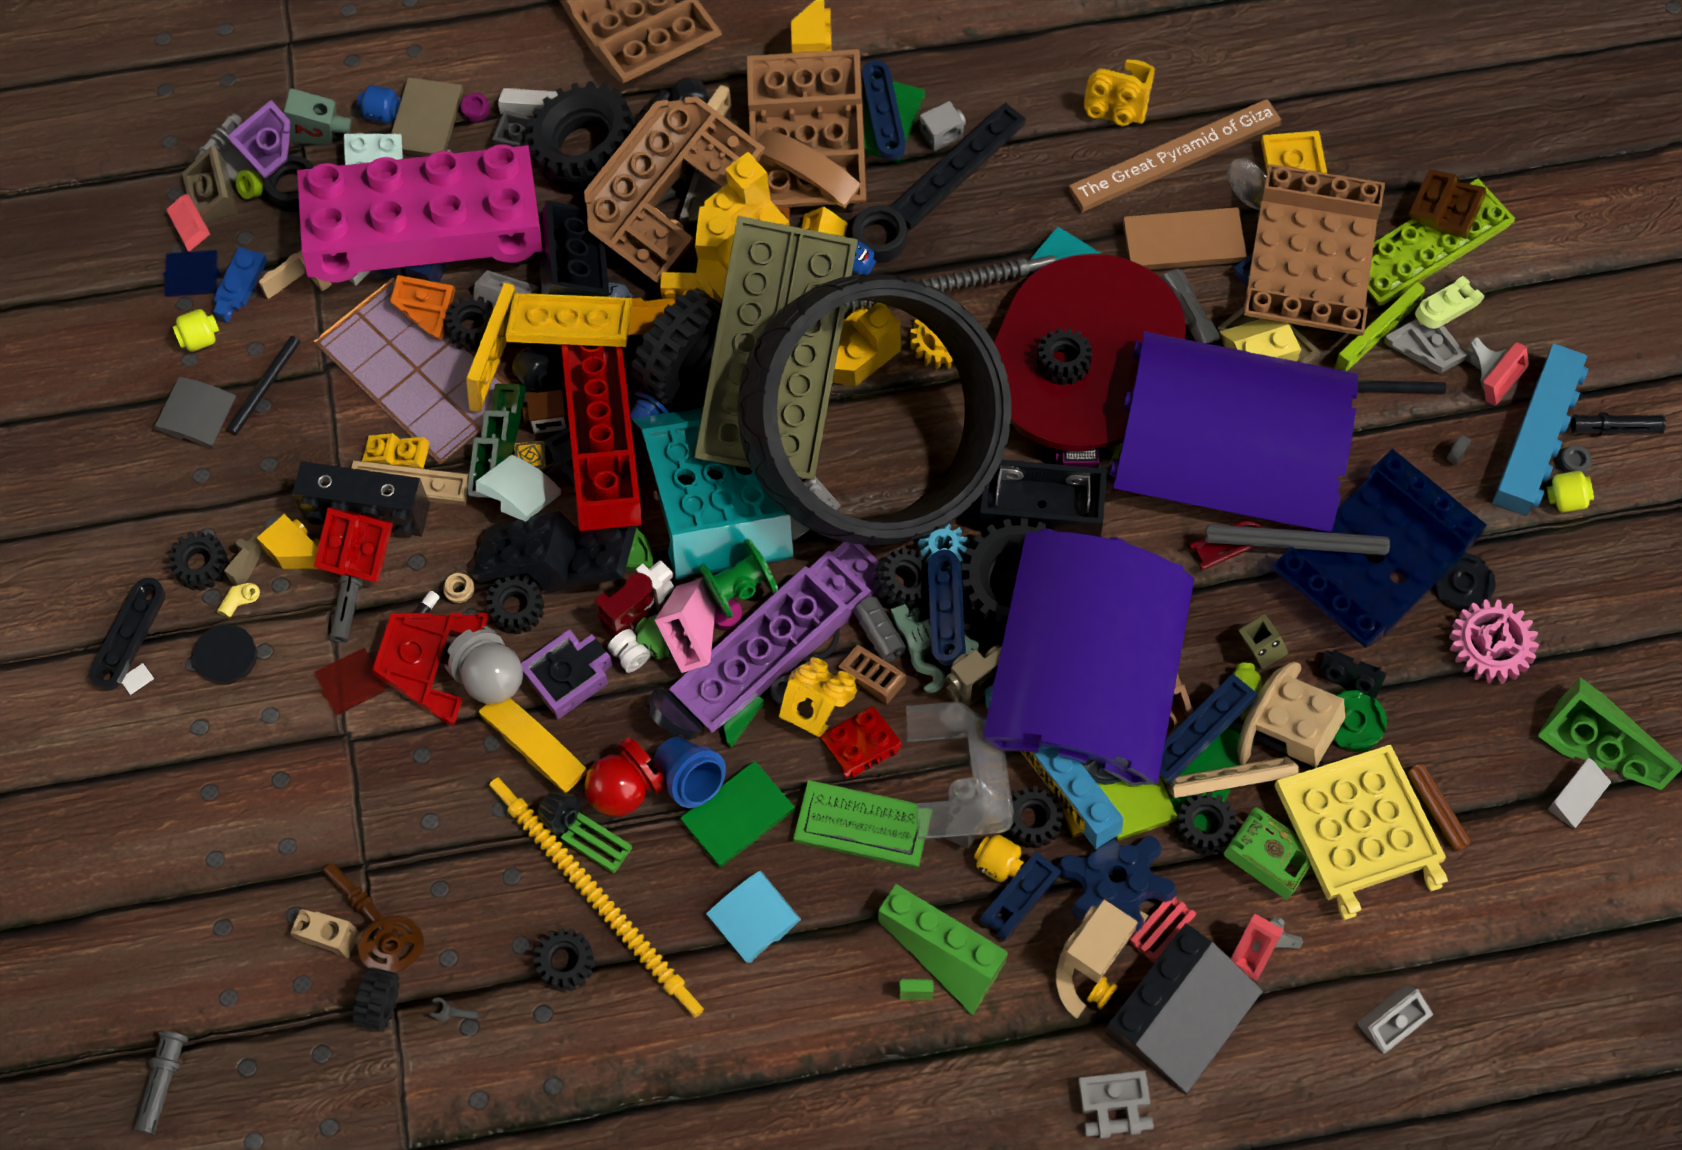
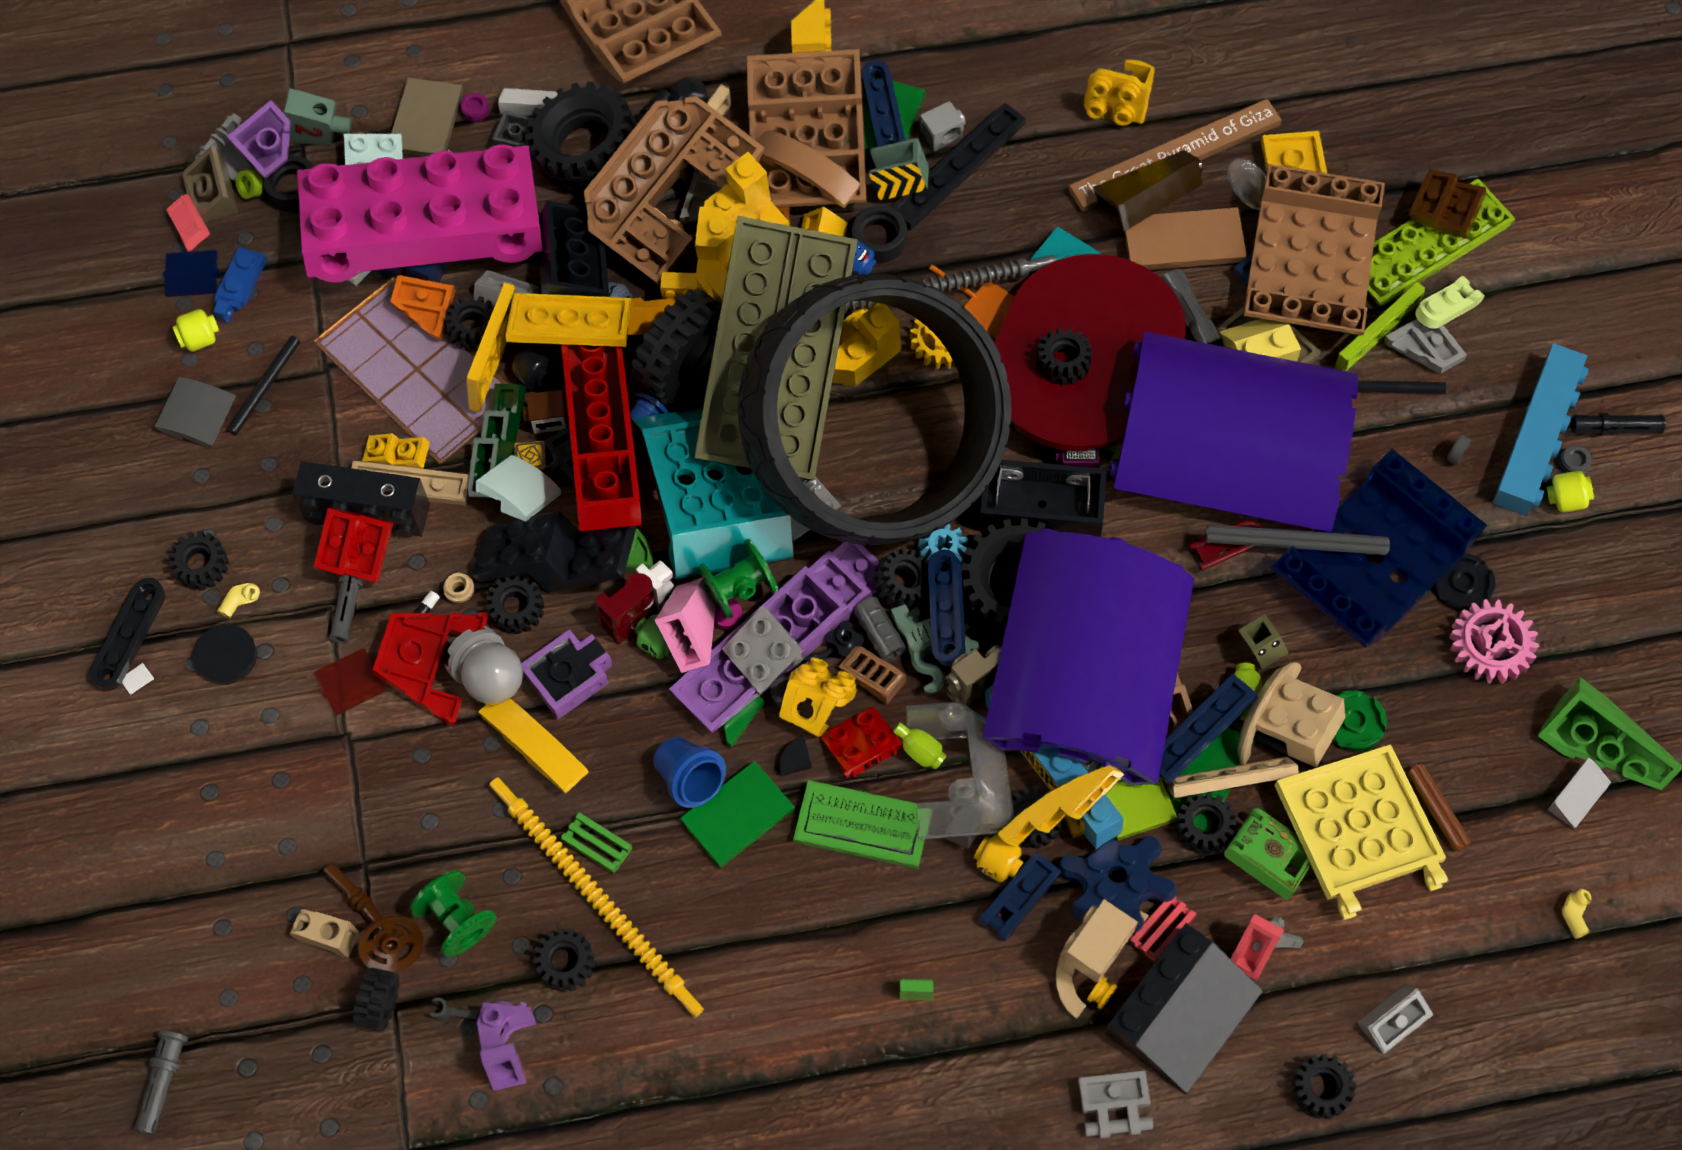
dark tan slope [224,533,262,586] -> none
yellow slope [257,514,320,570] -> none
tan bracket [259,250,332,299] -> none
blue head [357,85,401,124] -> none
black piece [538,792,581,836] -> none
red tile [585,737,667,817] -> none
white wheel [607,629,650,673] -> none
black tile [645,689,704,740] -> none
medium azure slope [706,871,801,963] -> none
bright green wedge [879,884,1008,1016] -> none
black hinge [1317,649,1386,699] -> none
coral piece [1465,337,1529,406] -> none
none -> green hose [410,870,497,958]
none -> medium lavender tile [477,1001,536,1091]
none -> light grey hinge [722,605,804,694]
none -> black tile [780,736,812,776]
none -> black plate [827,621,864,657]
none -> piece [869,138,929,200]
none -> lime plant [892,722,946,770]
none -> orange piece [929,265,1015,339]
none -> yellow slope [998,765,1124,846]
none -> dark brown slope [1094,150,1203,231]
none -> black tyre [1291,1054,1356,1119]
none -> light yellow arm [1562,889,1591,939]

